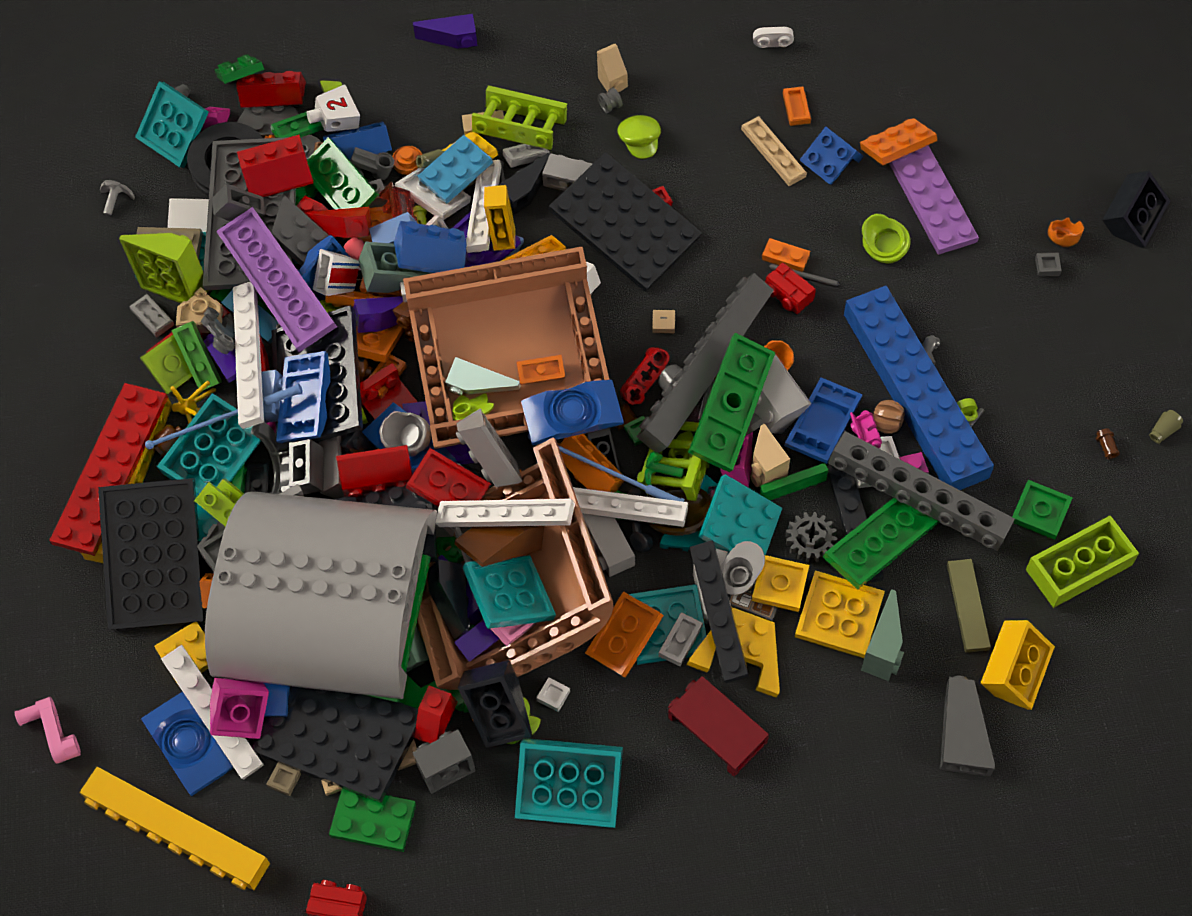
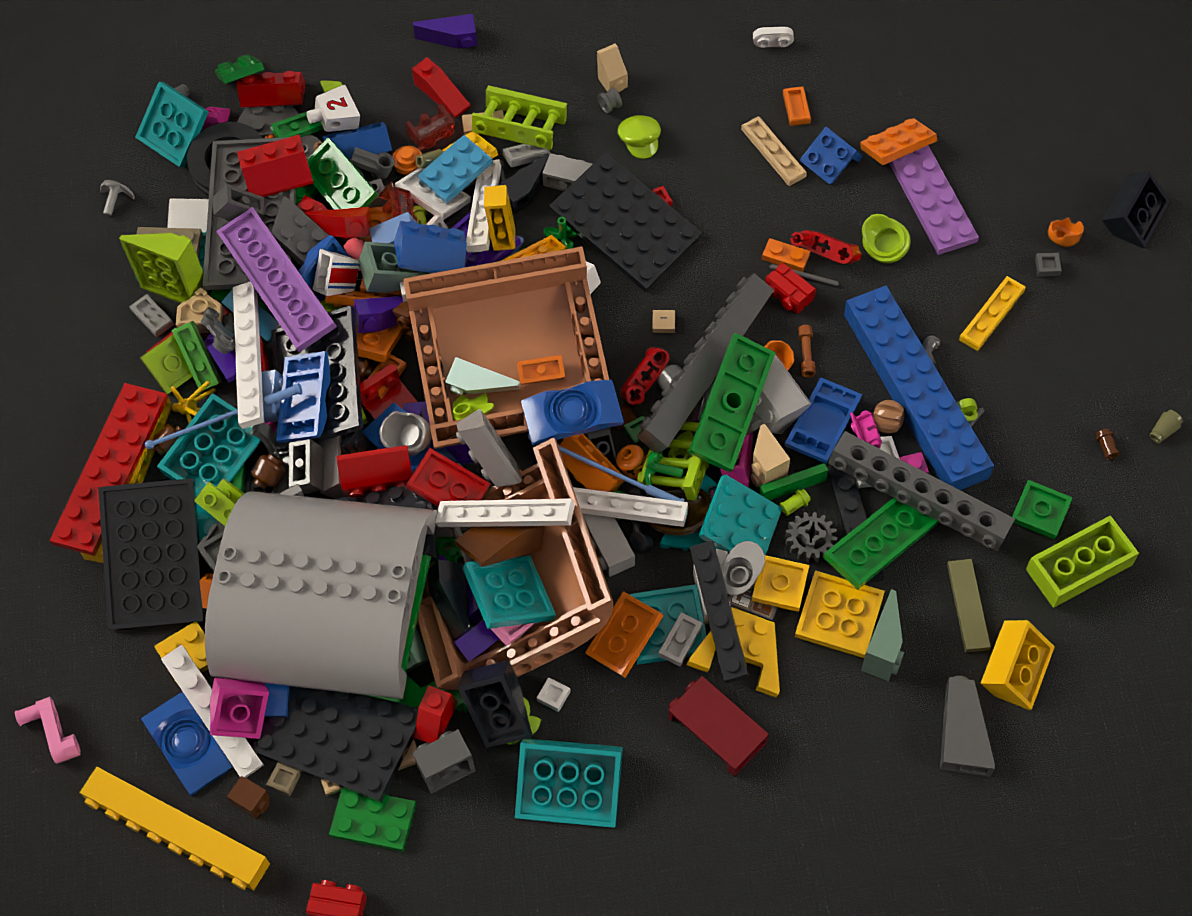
none -> reddish brown brick [227,776,270,819]
none -> reddish brown head [251,453,286,489]
none -> clear red window [406,103,455,150]
none -> red slope [412,57,471,119]
none -> green plant [543,217,577,250]
none -> orange head [616,444,647,479]
none -> lime pin [779,489,811,516]
none -> red beam [790,230,862,264]
none -> dark orange bar [798,325,815,378]
none -> yellow tile [959,276,1026,351]

